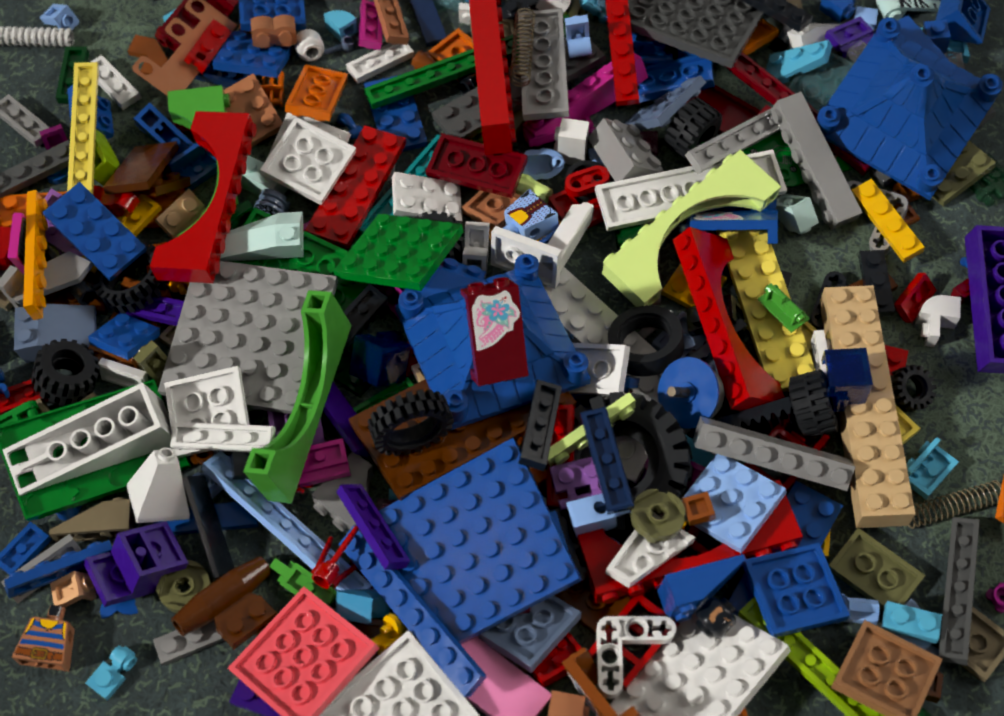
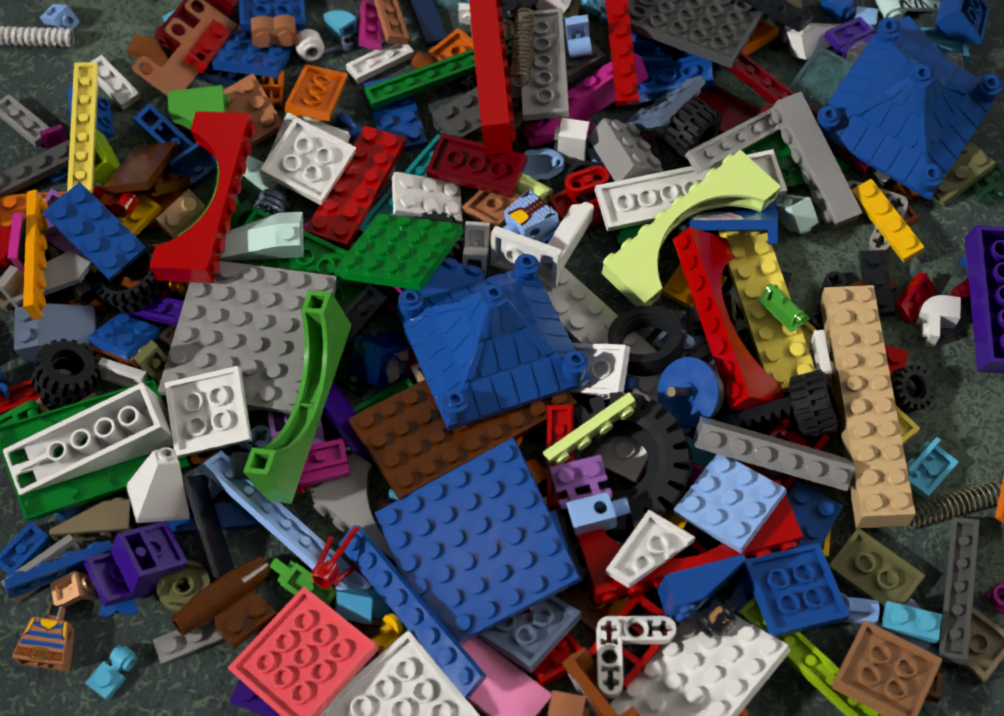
dark green plate [56,47,89,104] -> none
white tile [170,422,276,452] -> none
dark purple plate [336,484,410,570] -> none
black tyre [368,389,454,456] -> none
dark red panel [460,277,529,386] -> none
black plate [518,379,562,471] -> none
dark blue tile [580,407,635,515] -> none
olive plate [630,489,685,544] -> none
dark orange plate [681,491,716,526] -> none
medium azure wing [766,40,832,84] -> none
clear blue plate [821,348,873,412] -> none
blue brick [922,19,951,54] -> none

